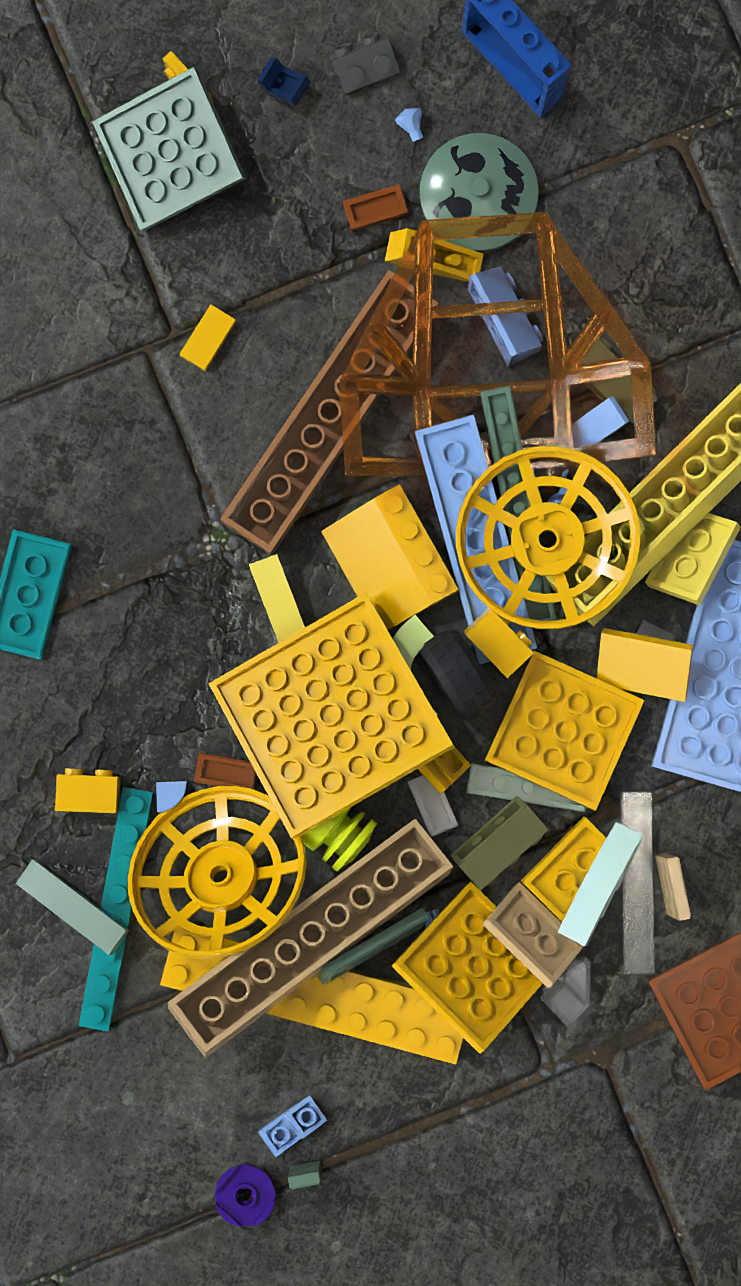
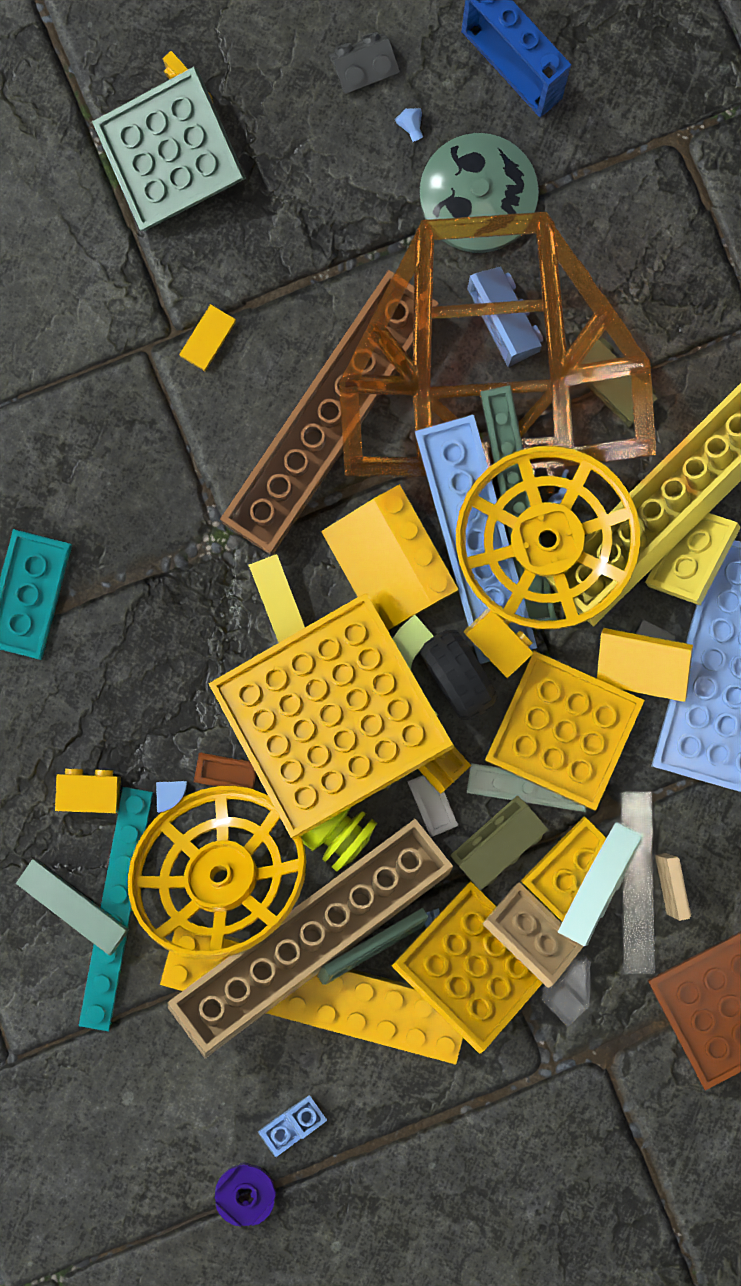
dark blue bracket [258,57,311,106] -> none
sand green tile [288,1160,322,1189] -> none
dark orange tile [343,184,408,232] -> none
yellow slope [385,228,484,282] -> none
light blue slope [566,396,629,453] -> none

